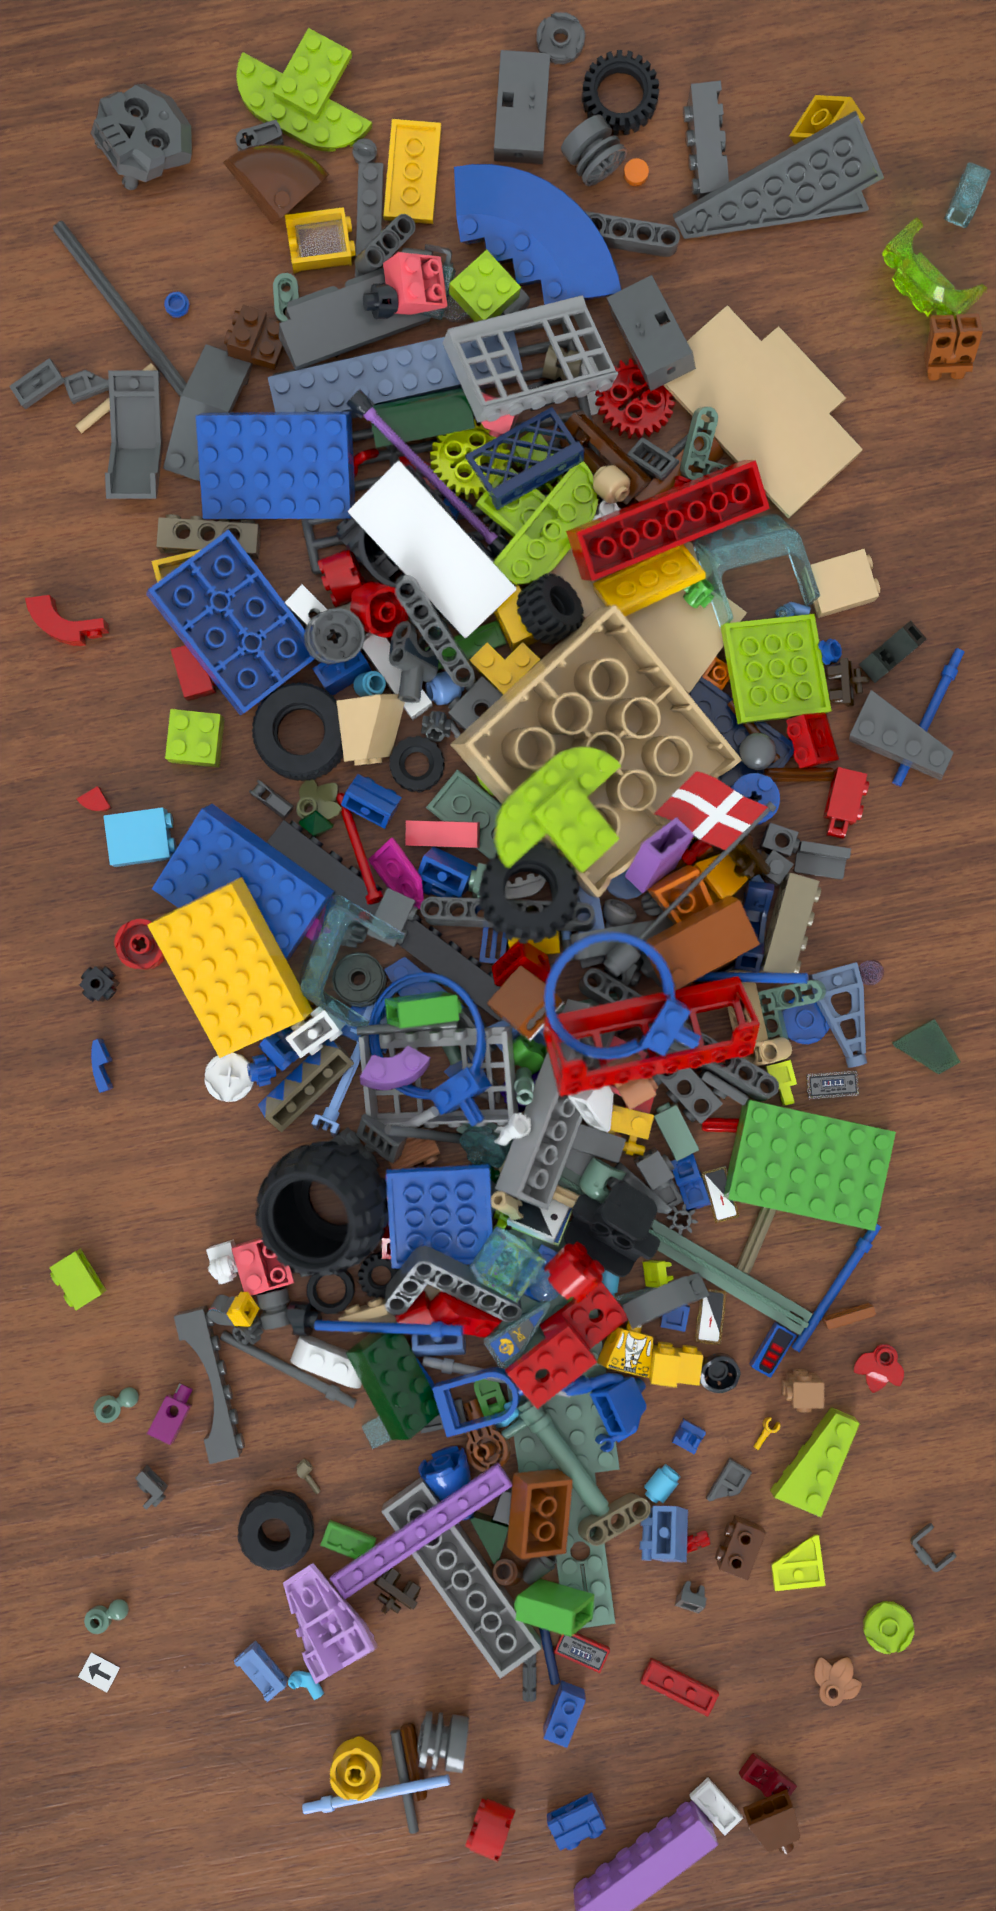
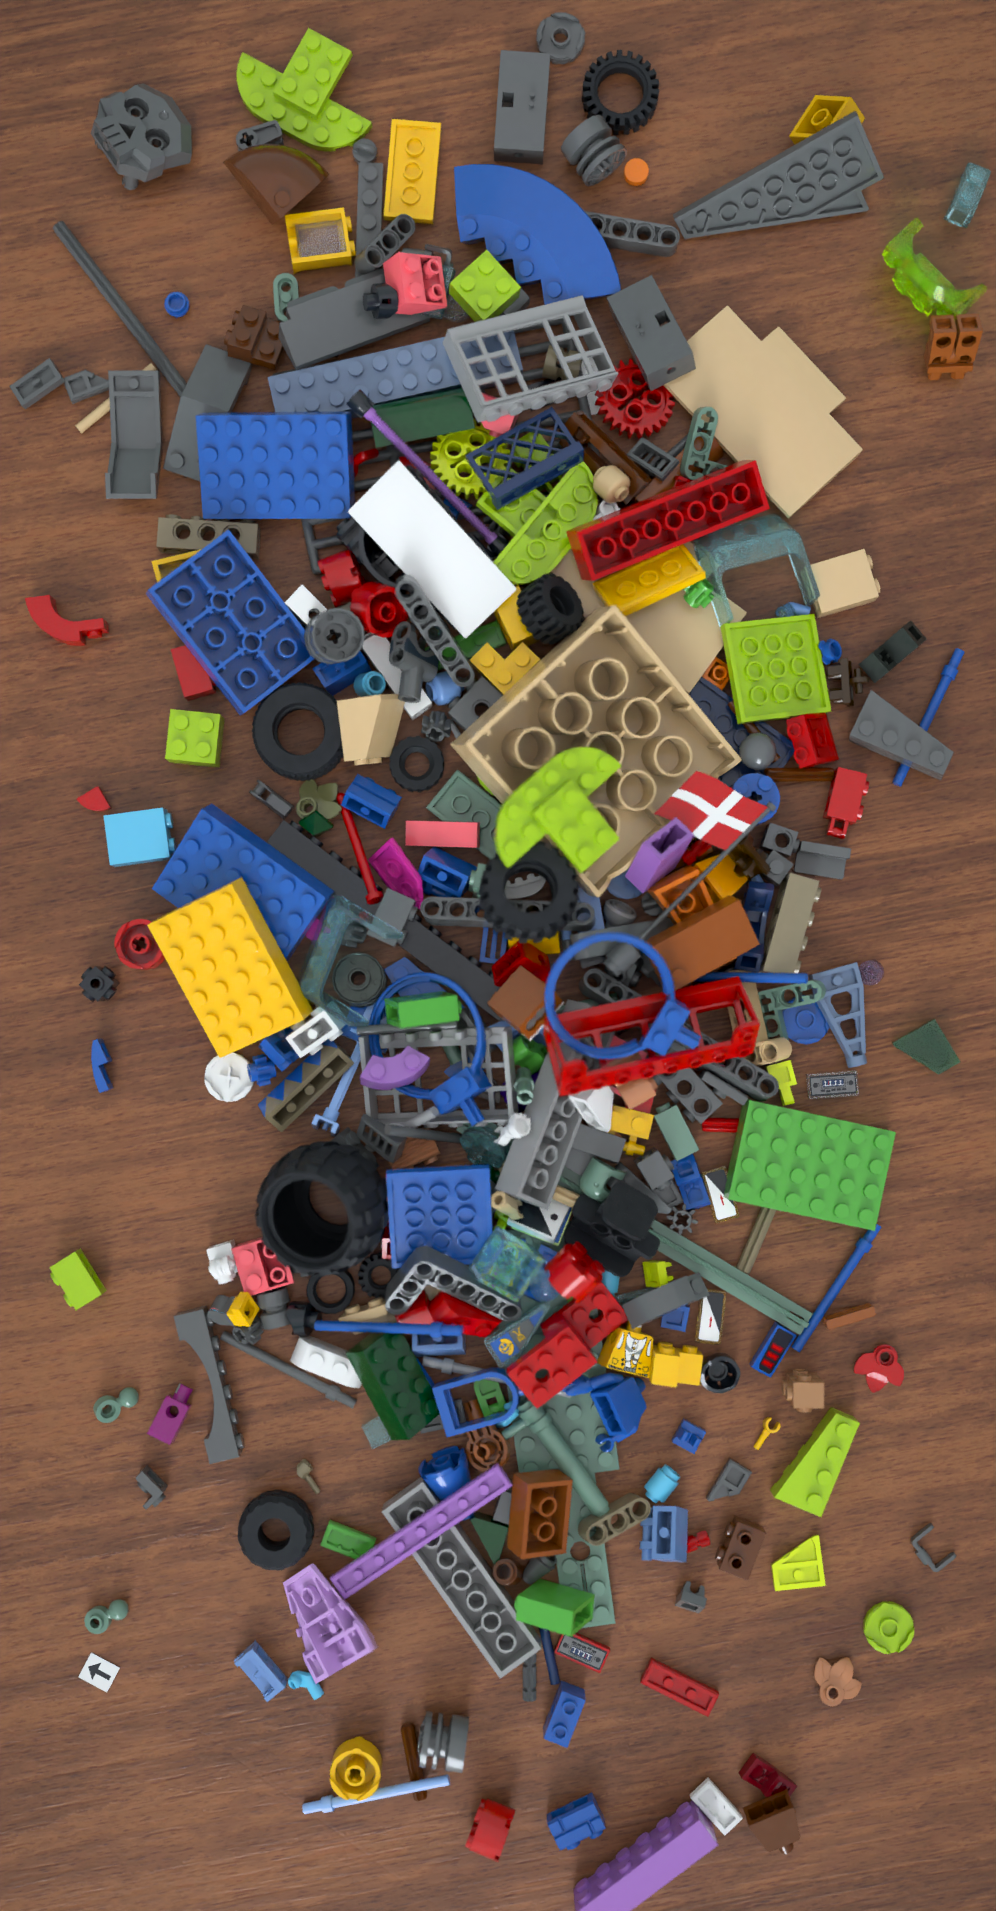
dark brown hips [373,1568,421,1614] -> none
dark grey bar [390,1729,419,1834] -> none
dark grey wedge [683,81,729,200] -> none

